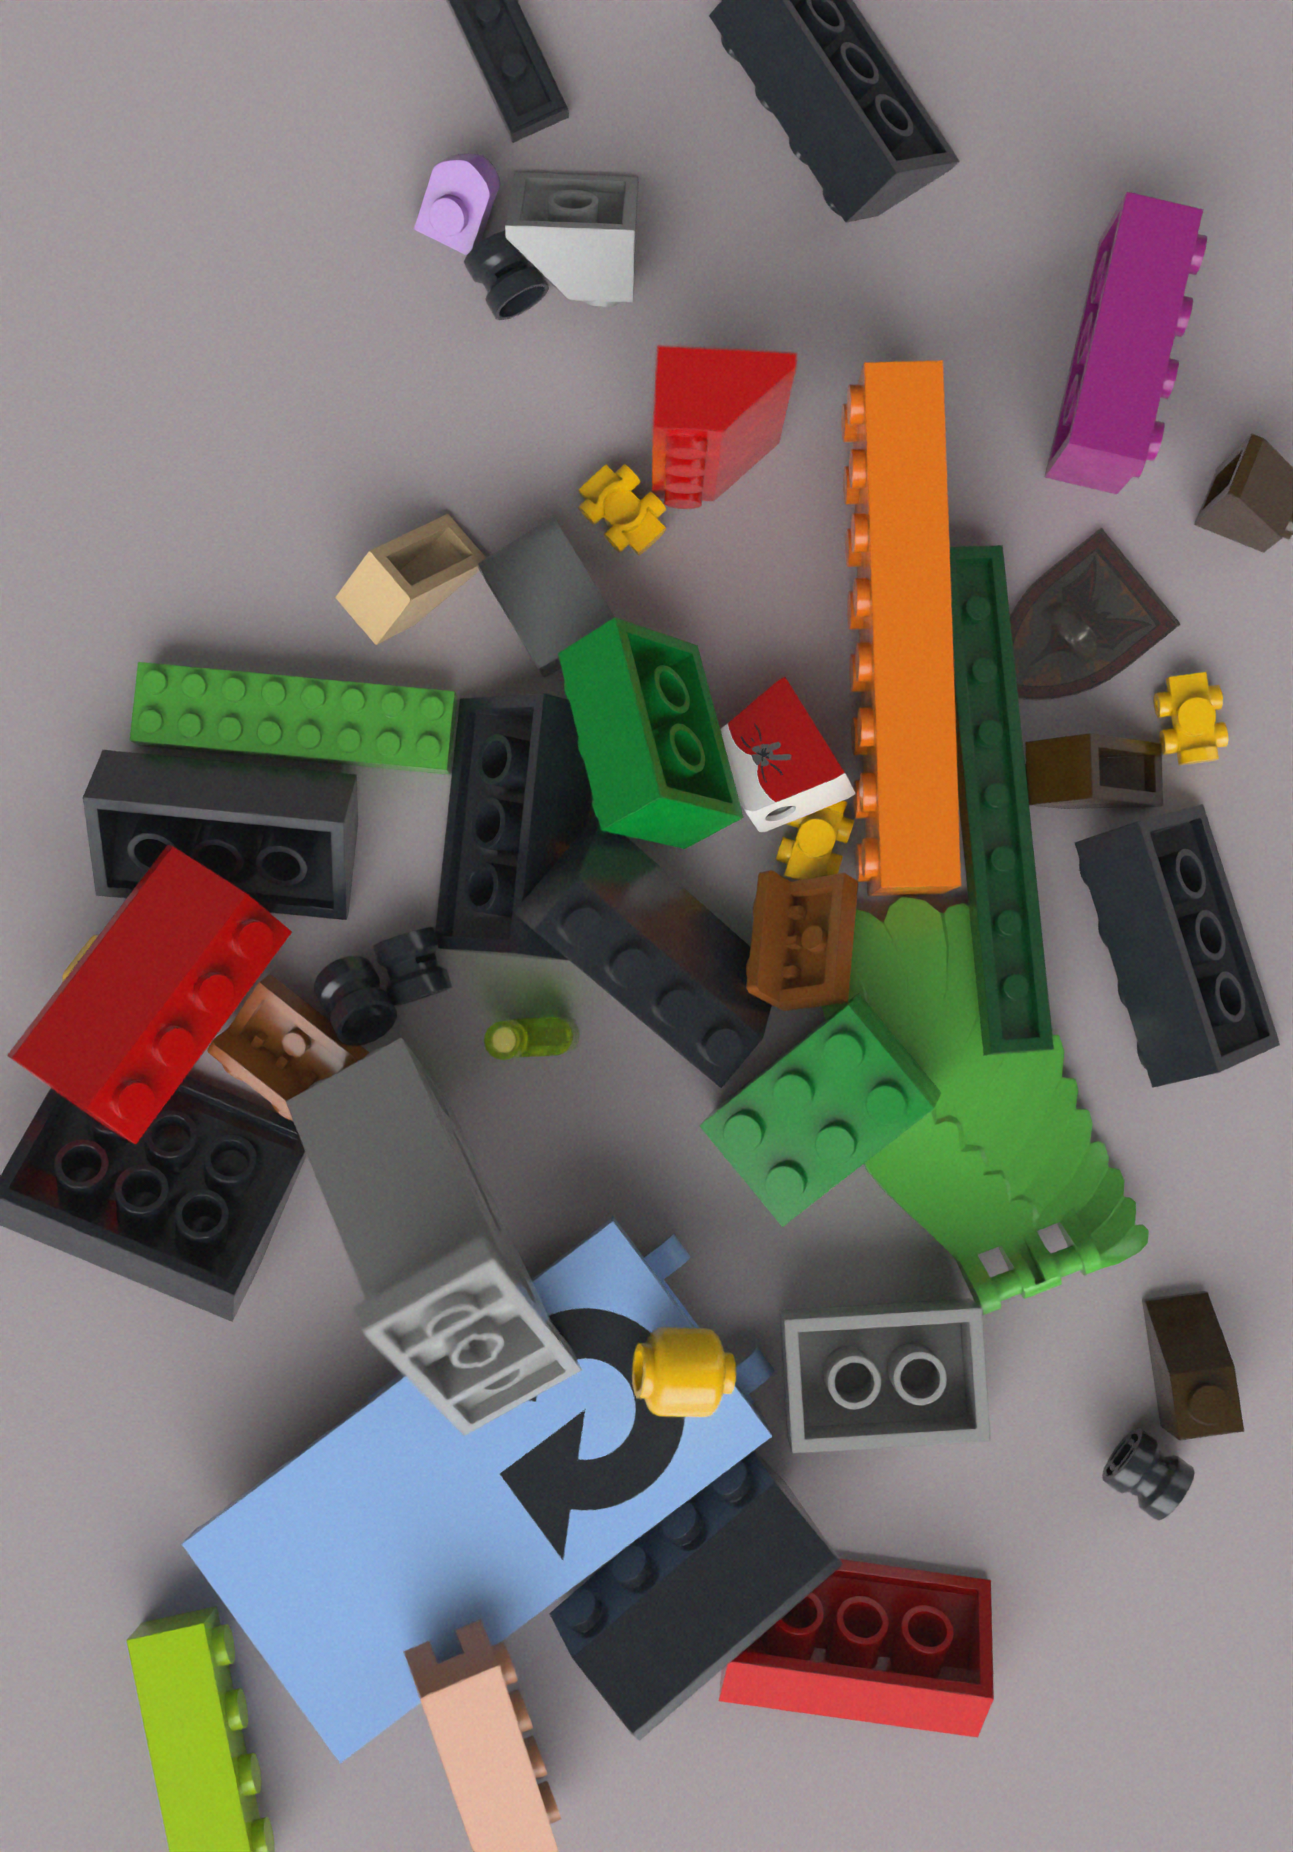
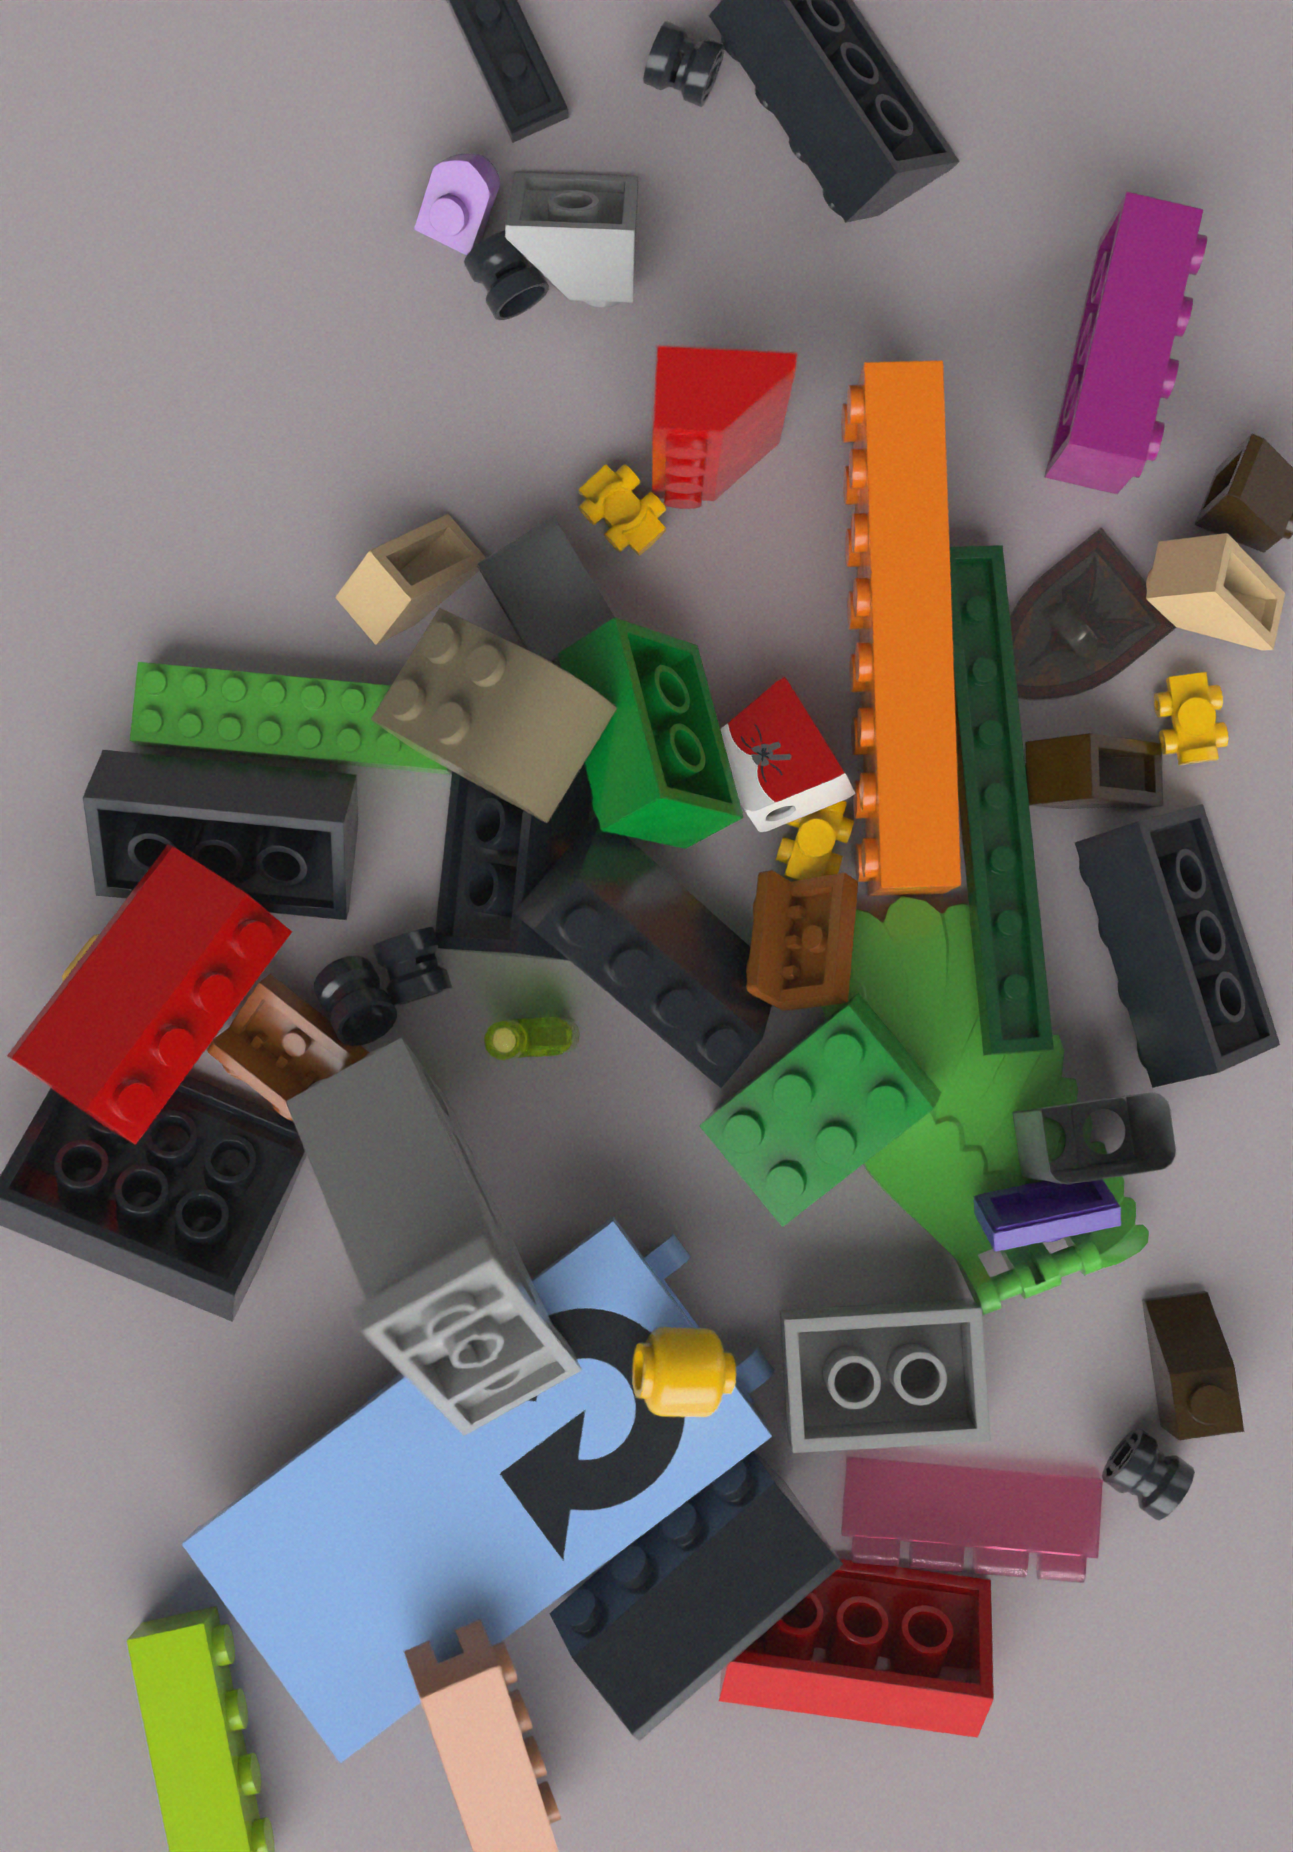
none -> dark tan brick [371,608,617,823]
none -> black wheel [643,21,725,107]
none -> clear pink windscreen [841,1456,1103,1583]
none -> dark purple plate [973,1179,1121,1252]
none -> dark grey piece [1013,1093,1176,1184]
none -> tan slope [1146,533,1285,651]

